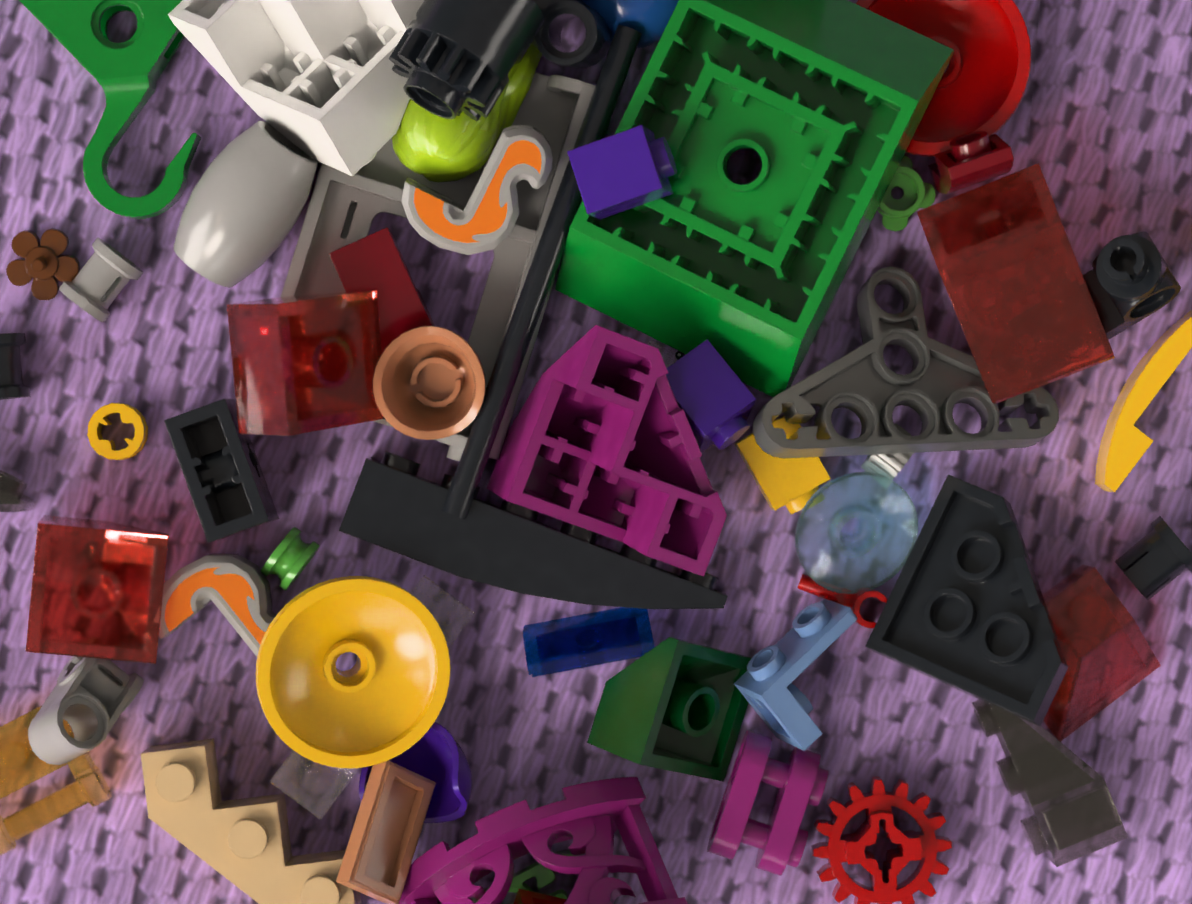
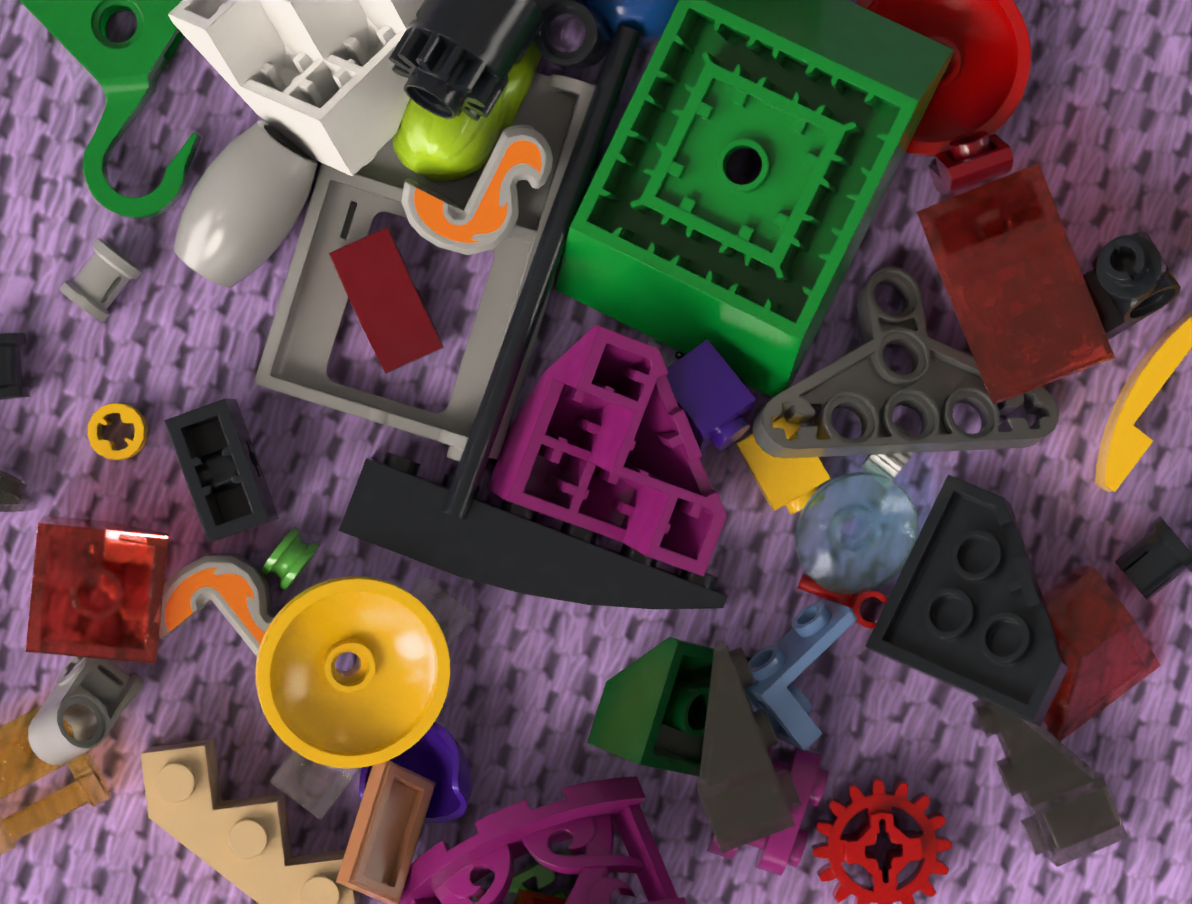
reddish brown plant [6,228,80,300] -> none
clear red slope [227,290,385,436] -> none
nougat helmet [373,326,486,440] -> none
clear blue slope [523,607,655,677] -> none
dark purple brick [567,125,677,219] -> none
bright green plate [877,156,936,231] -> none
none -> clear smoke slope [698,638,802,853]

